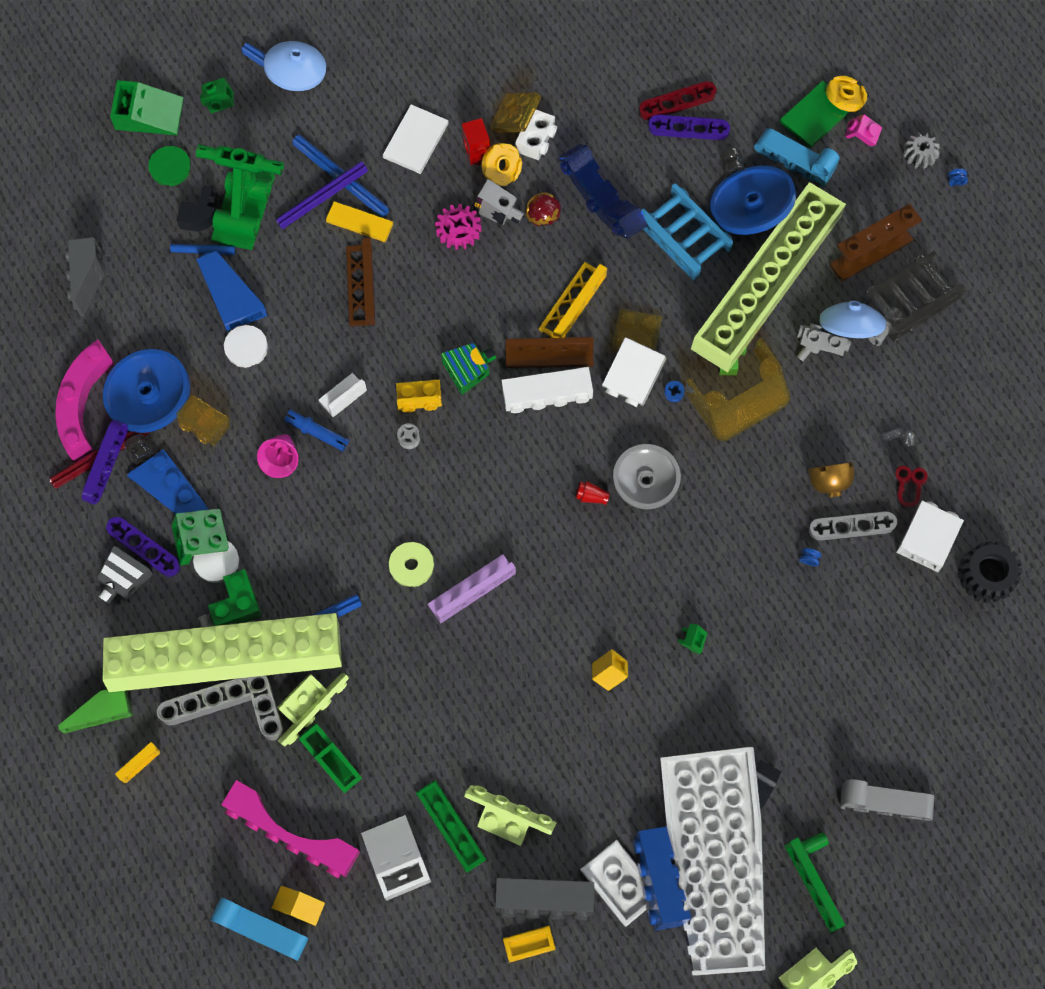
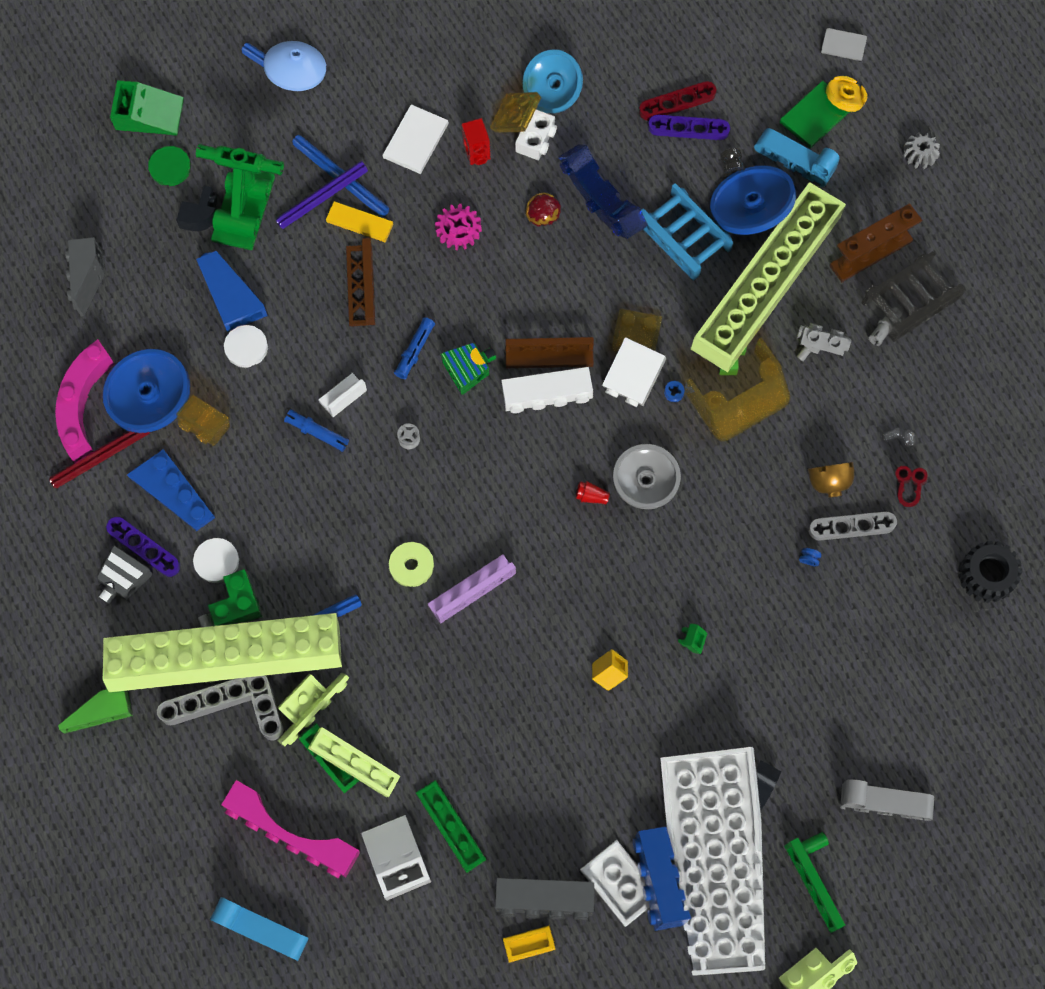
dark purple beam [82,420,128,505] -> none
yellow tile [115,742,160,783] -> none
clear smoke wheel [124,434,155,465] -> none
blue bar [170,244,235,255] -> none
green bracket [171,509,229,566] -> none
green brick [200,77,234,113] -> none
dark pink hat [257,434,299,478] -> none
yellow slope [272,886,325,926] -> none
yellow bracket [396,380,442,413] -> none
yellowish green bracket [464,785,557,846] -> none
light grey torso [473,179,524,225] -> none
yellow tile [482,143,522,186] -> none
yellow fence [539,262,607,338] -> none
light blue dish [819,301,886,338] -> none
dark pink bracket [845,114,882,146] -> none
white brick [896,501,964,572] -> none
blue bush [947,169,968,186] -> none
none -> yellowish green plate [308,727,400,797]
none -> blue pin [394,317,435,379]
none -> dark azure dish [523,50,583,114]
none -> light grey slope [821,28,867,61]

